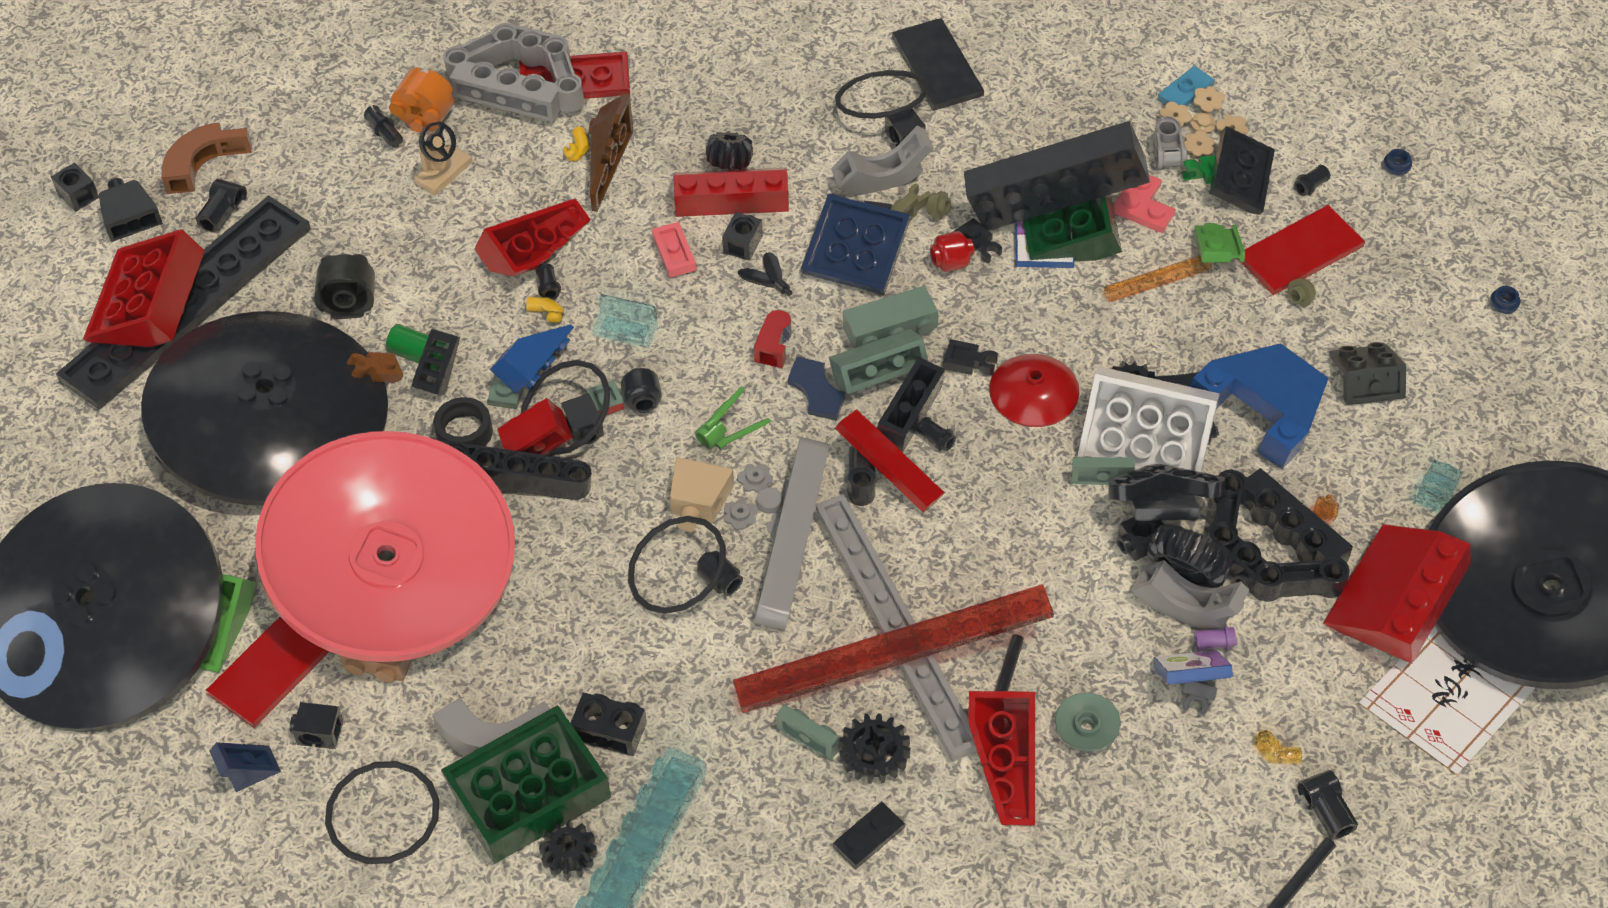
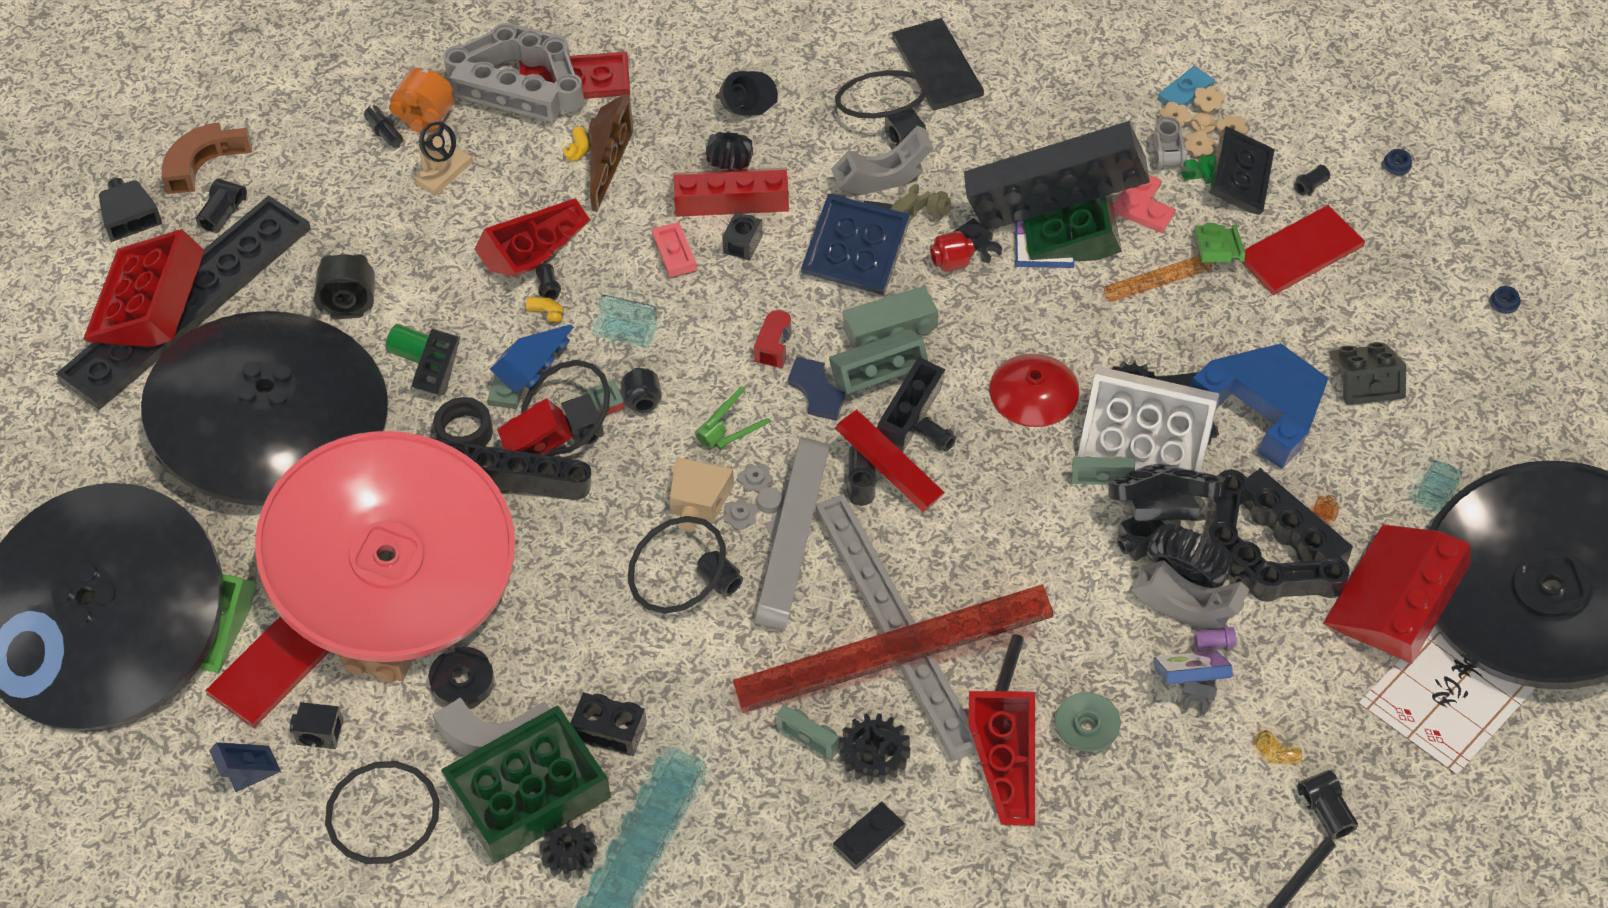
black brick [51,162,99,212] -> none
dark orange plate [347,352,403,383] -> none
black piece [738,252,792,296] -> none
black plate [943,339,998,375] -> none
olive plate [1288,279,1316,308] -> none
none -> black plate [428,647,495,709]
none -> black piece [715,71,778,116]

